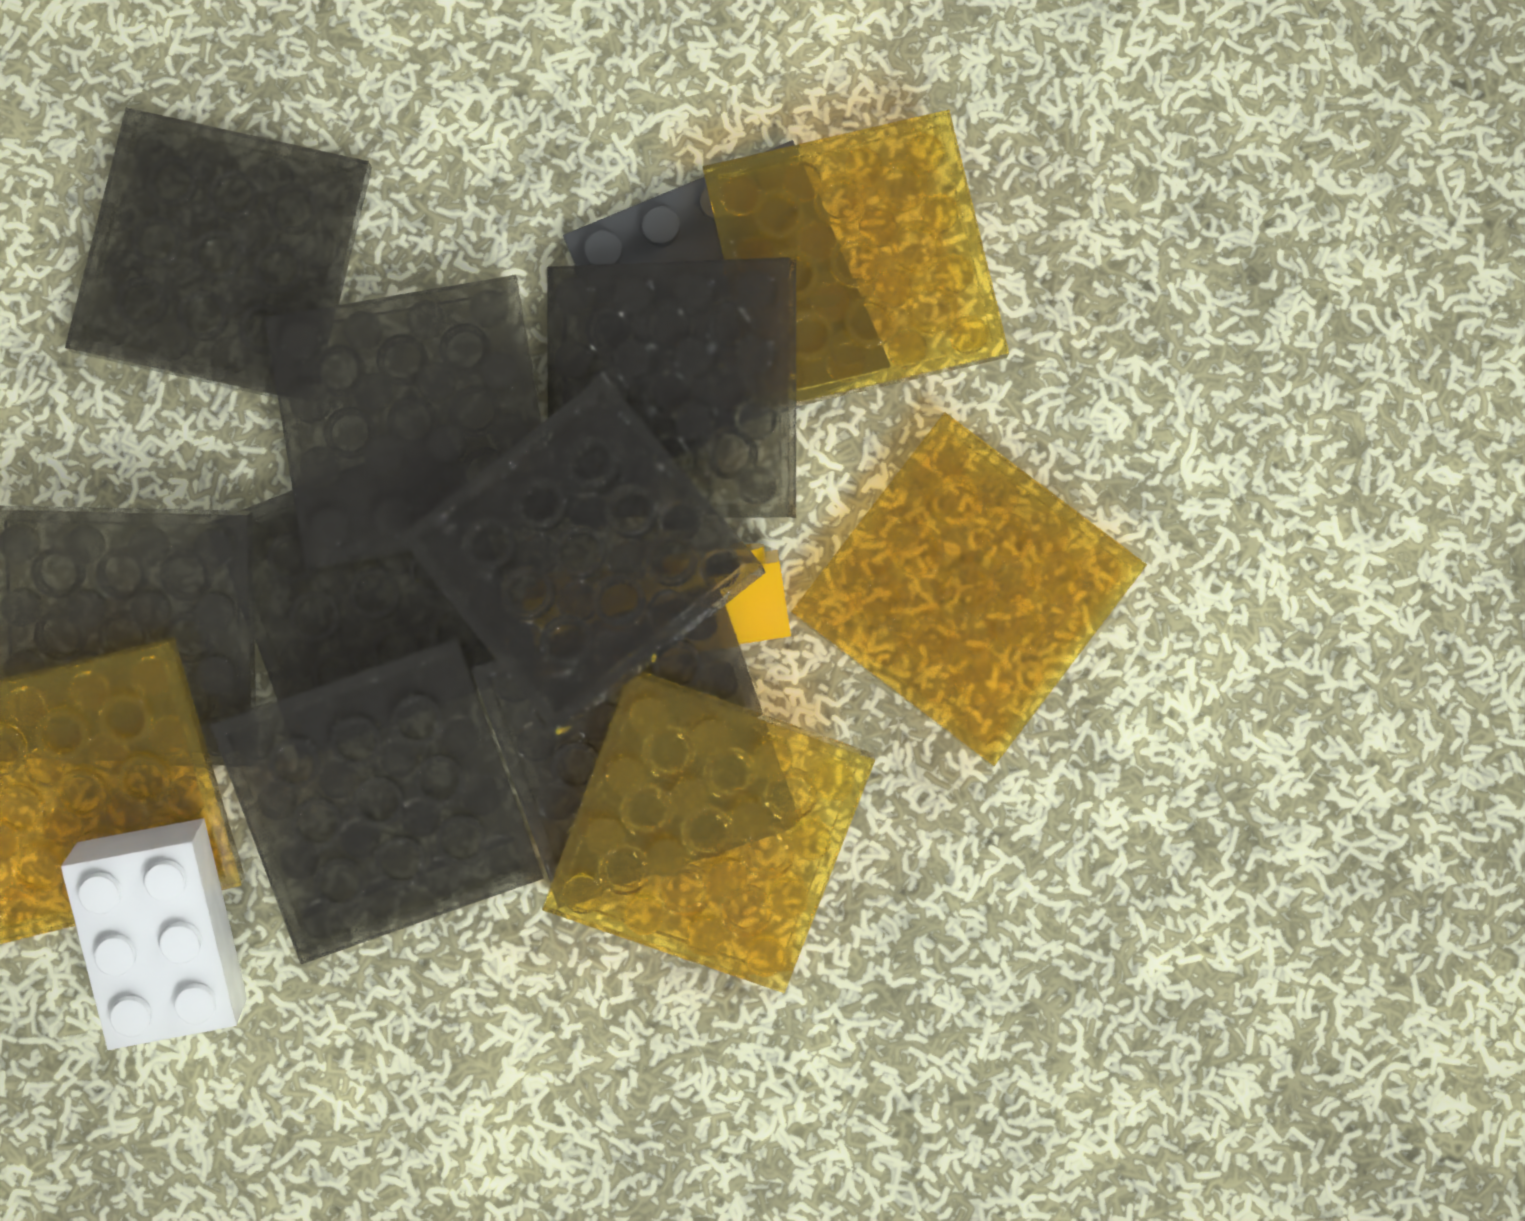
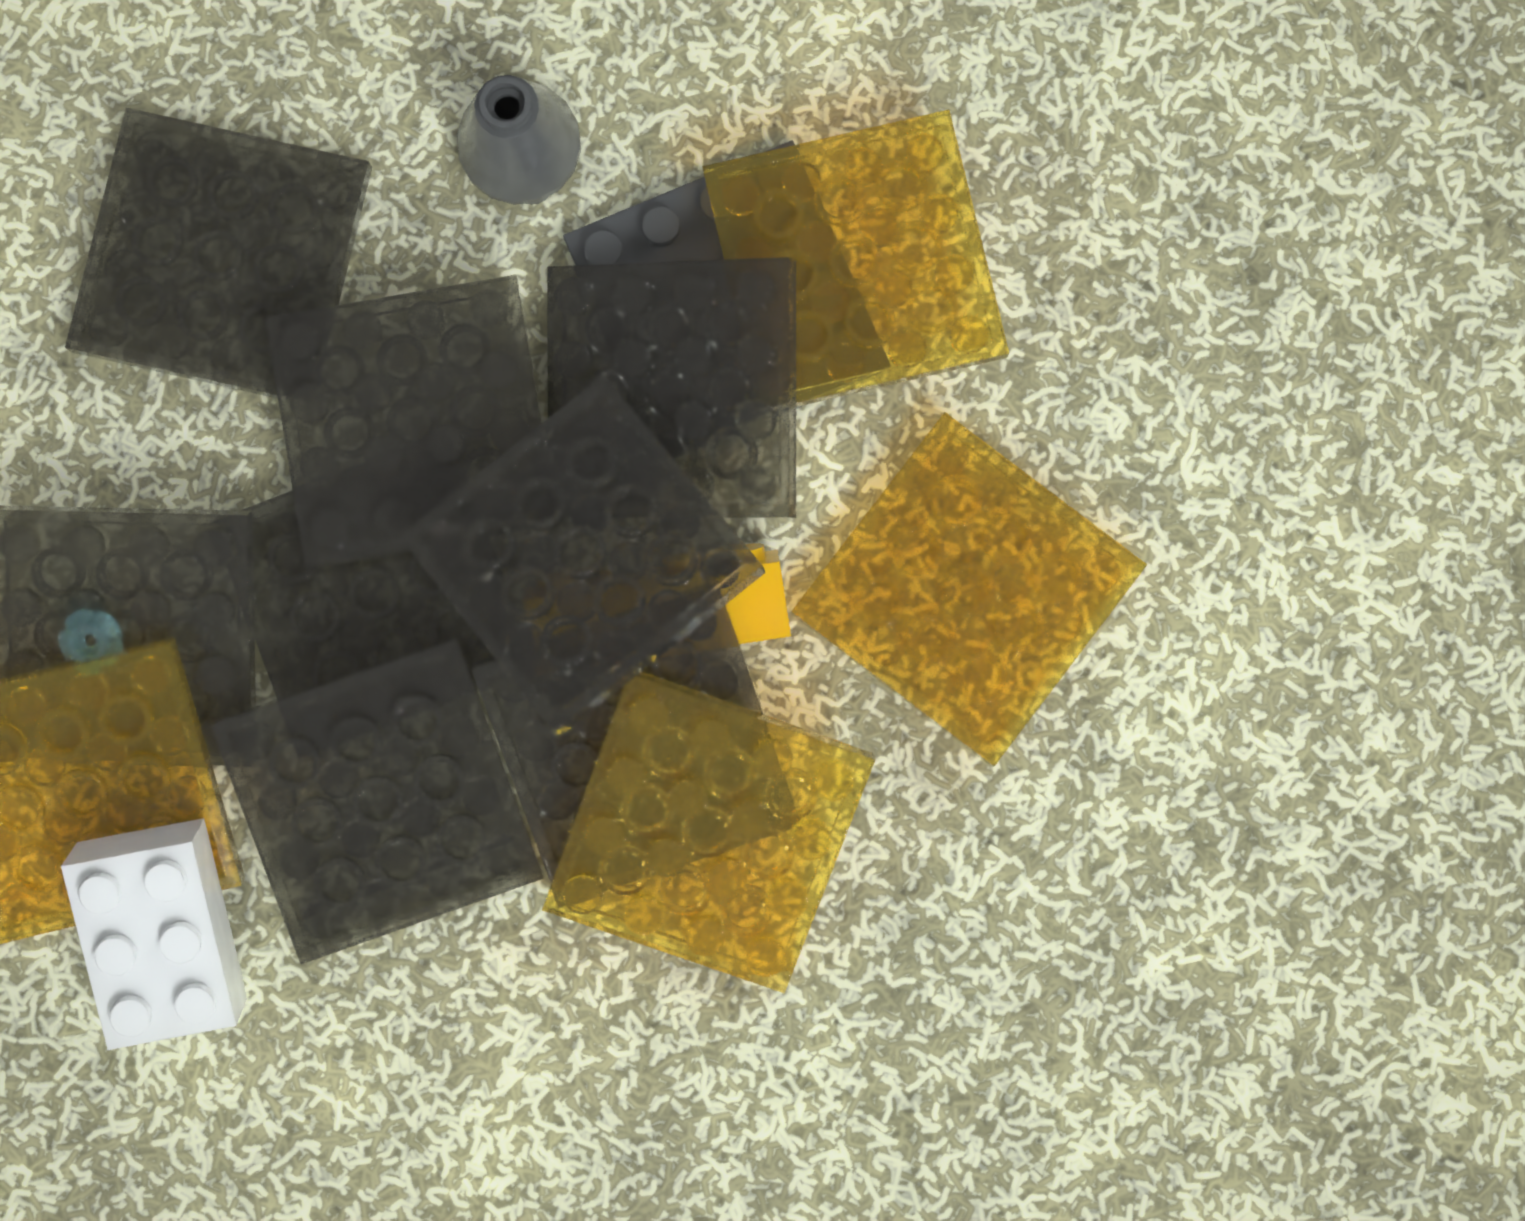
none -> clear light blue plate [58,609,123,672]
none -> dark grey cone [457,75,581,205]

